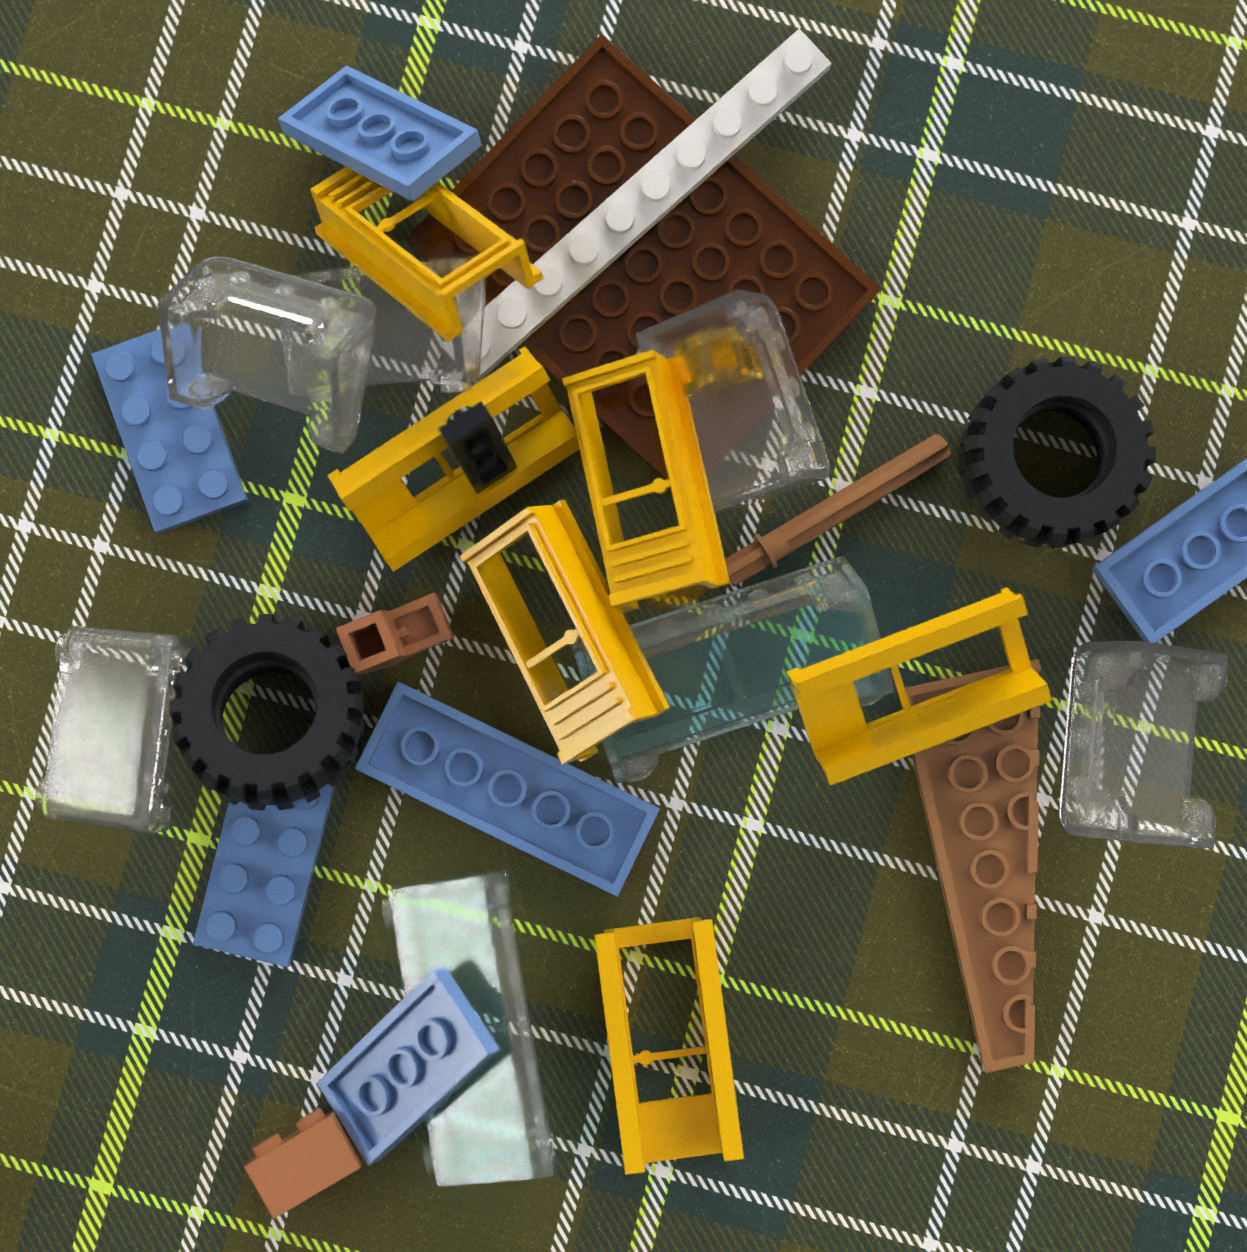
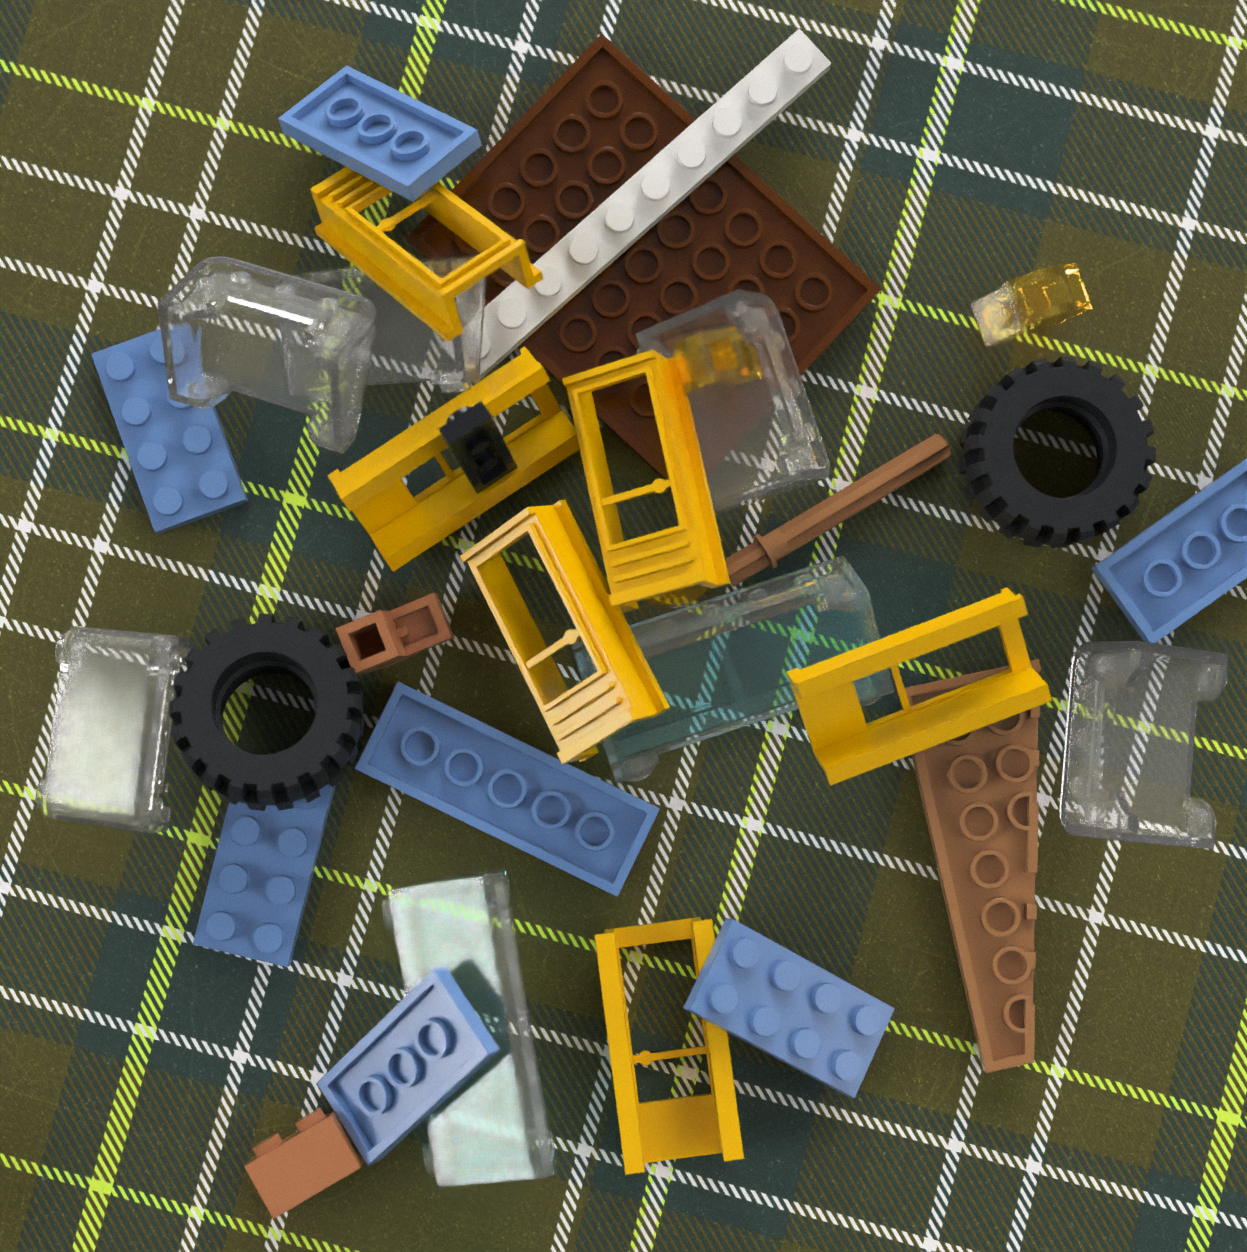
none -> medium blue plate [683,918,895,1098]
none -> clear yellow brick [970,264,1092,347]

